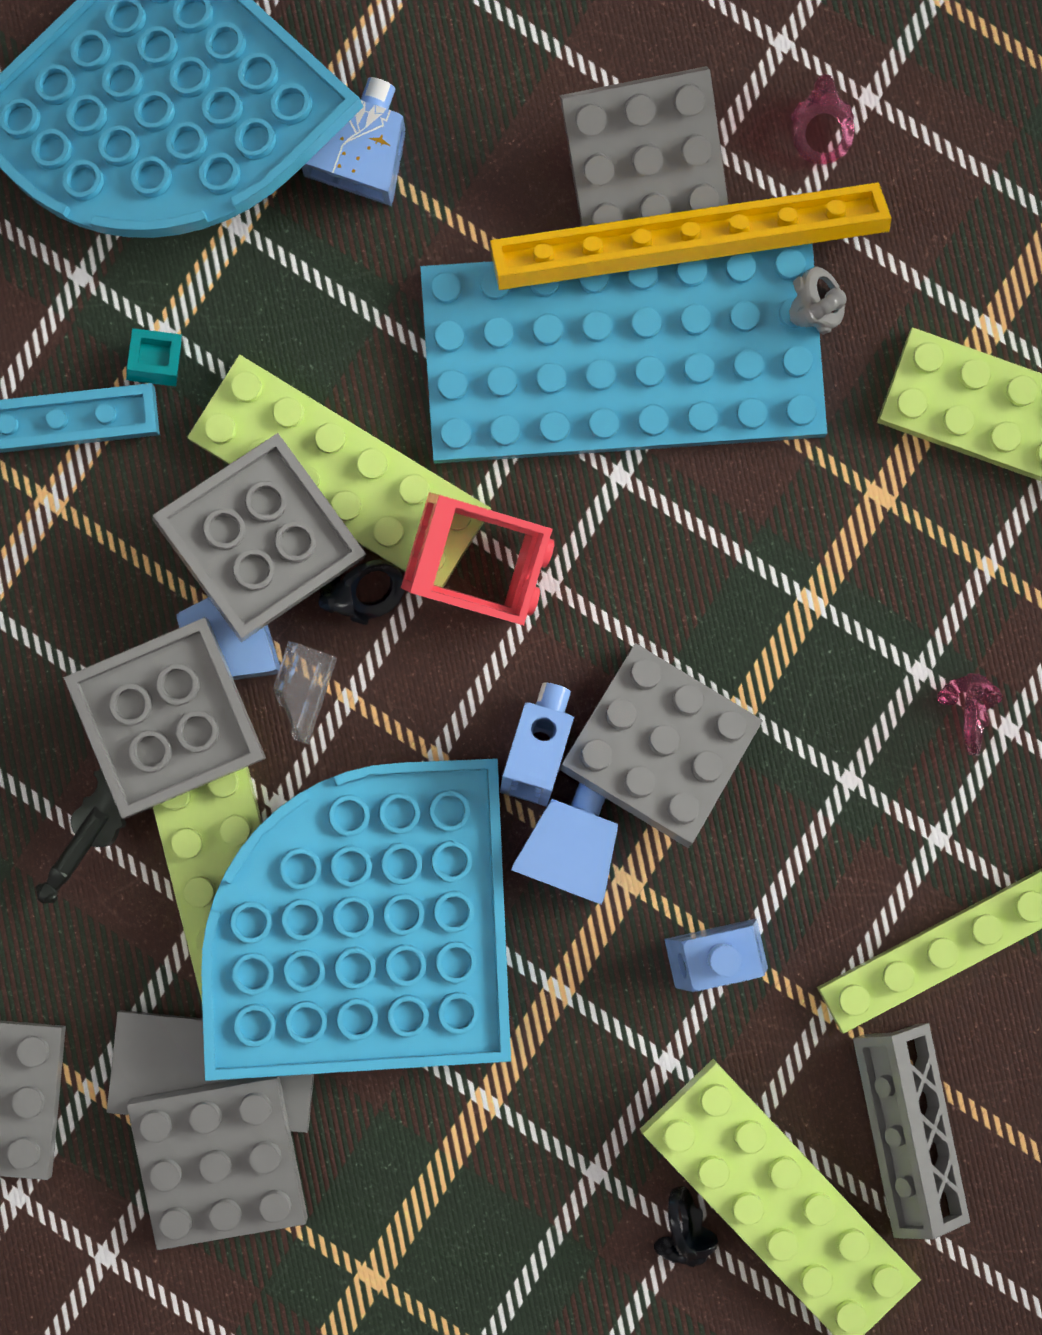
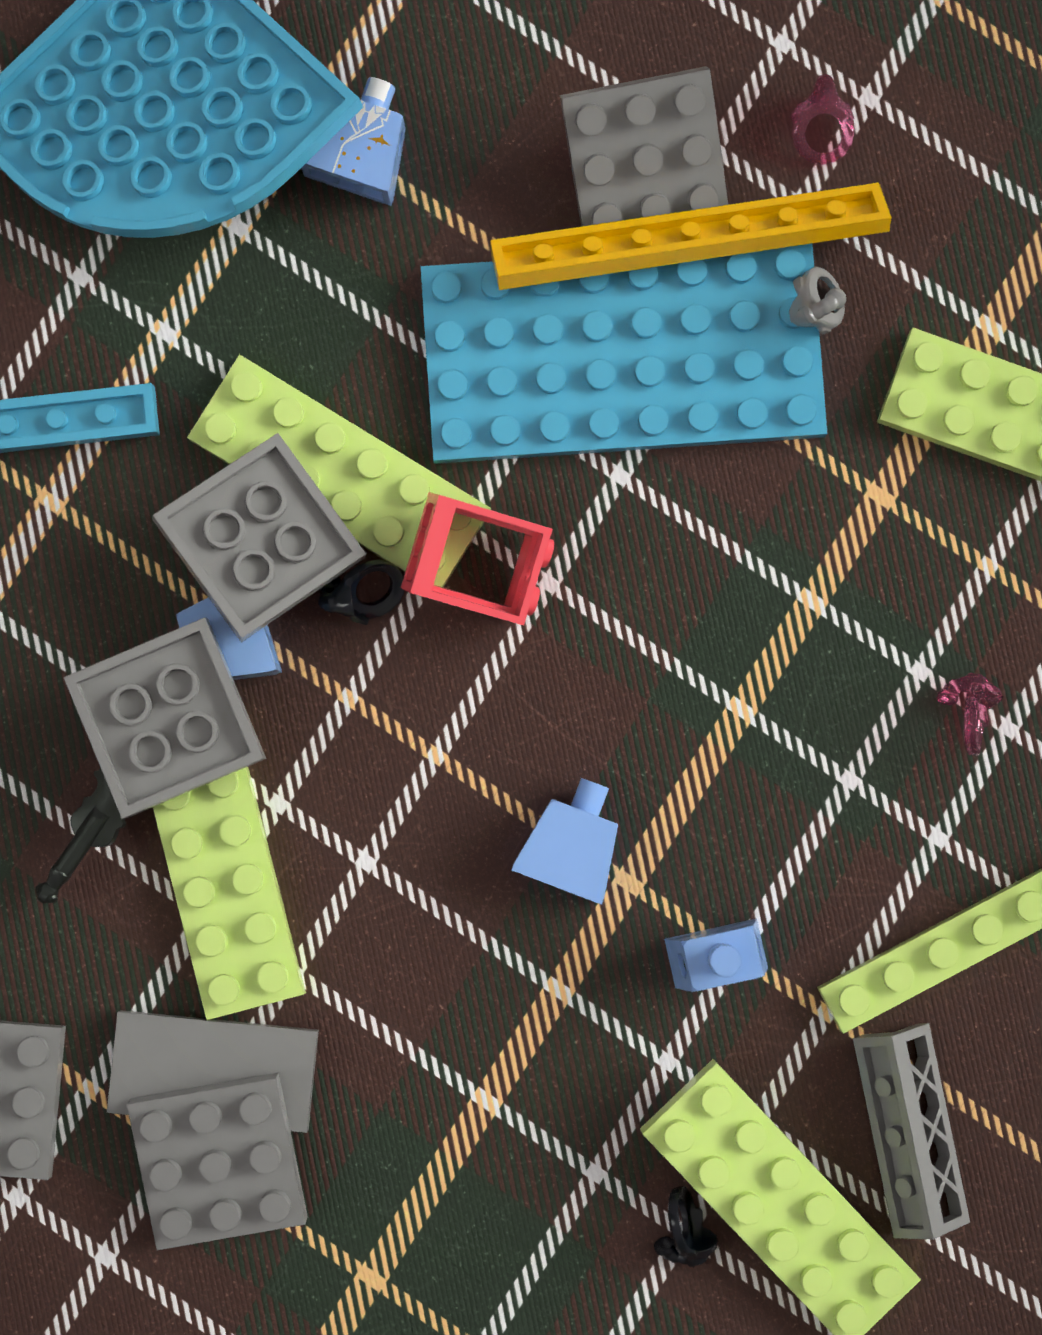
teal plate [126,328,182,387] -> none
medium azure plate [201,759,511,1081] -> none
clear tile [273,641,337,745] -> none
light blue torso [499,682,574,807] -> none
light grey plate [559,643,763,848] -> none

